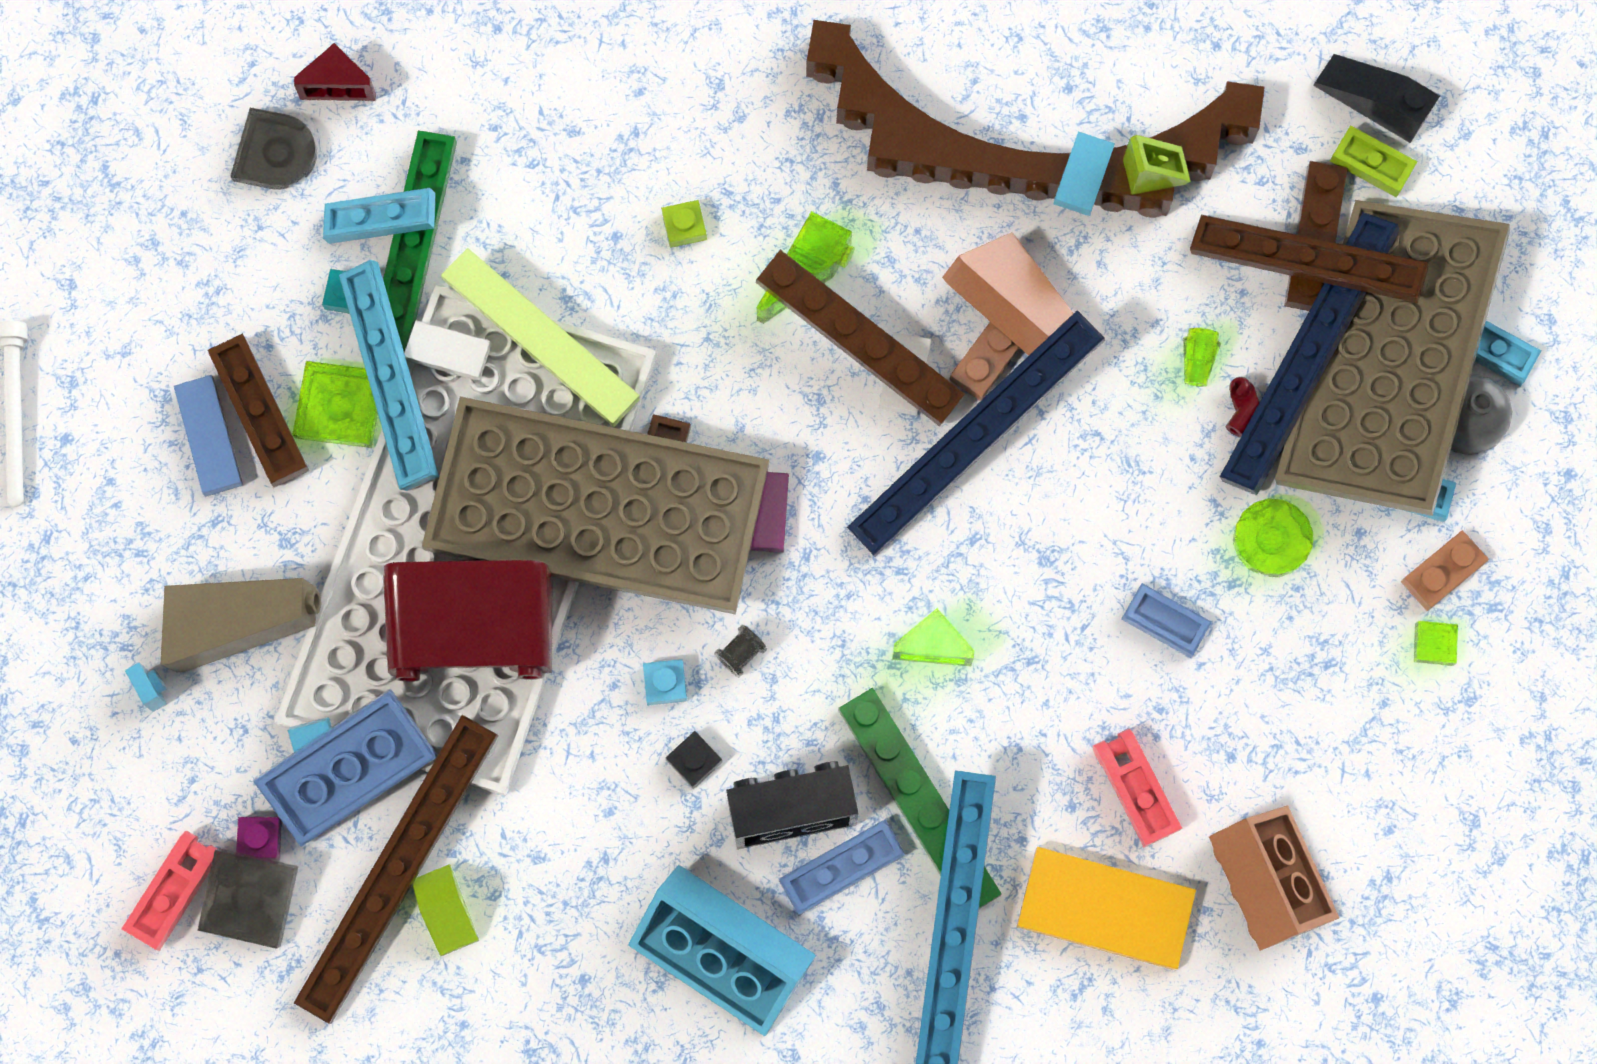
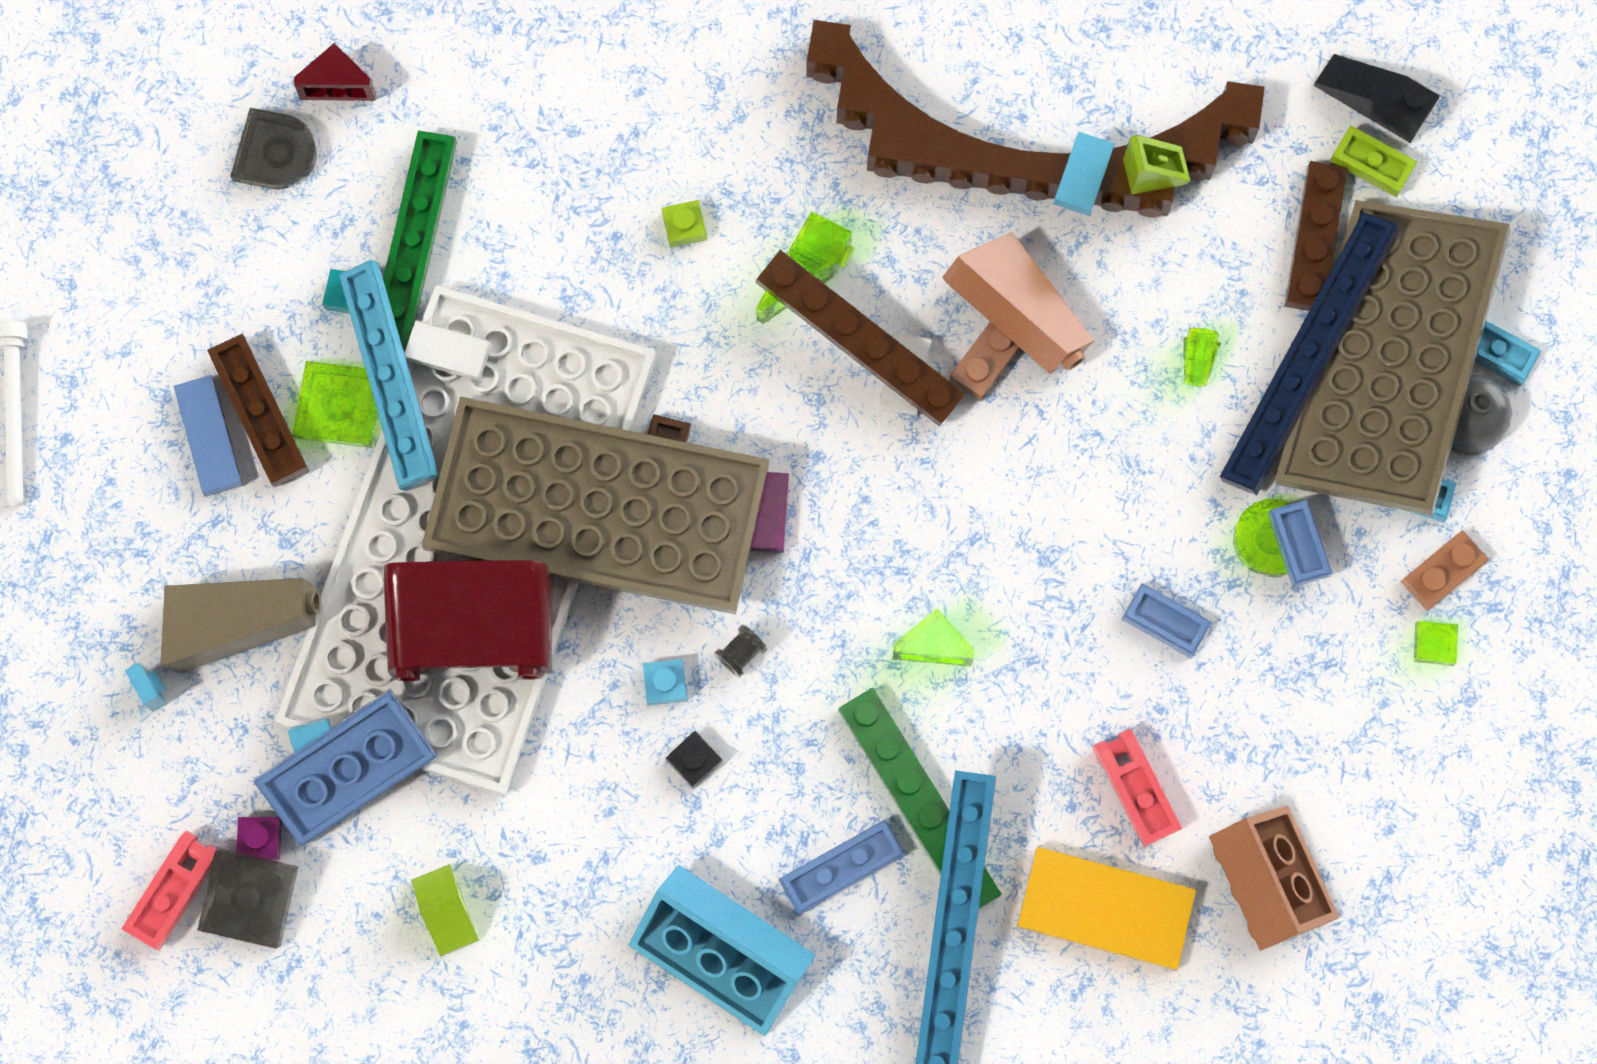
reddish brown tile [294,715,499,1024] -> none
medium azure tile [323,188,435,244] -> none
yellowish green tile [441,248,640,427] -> none
black brick [726,761,859,850] -> none
dark blue tile [847,310,1105,557] -> none
reddish brown tile [1190,214,1429,303] -> none
dark red arm [1225,377,1260,437] -> none
none -> medium blue tile [1267,500,1333,587]

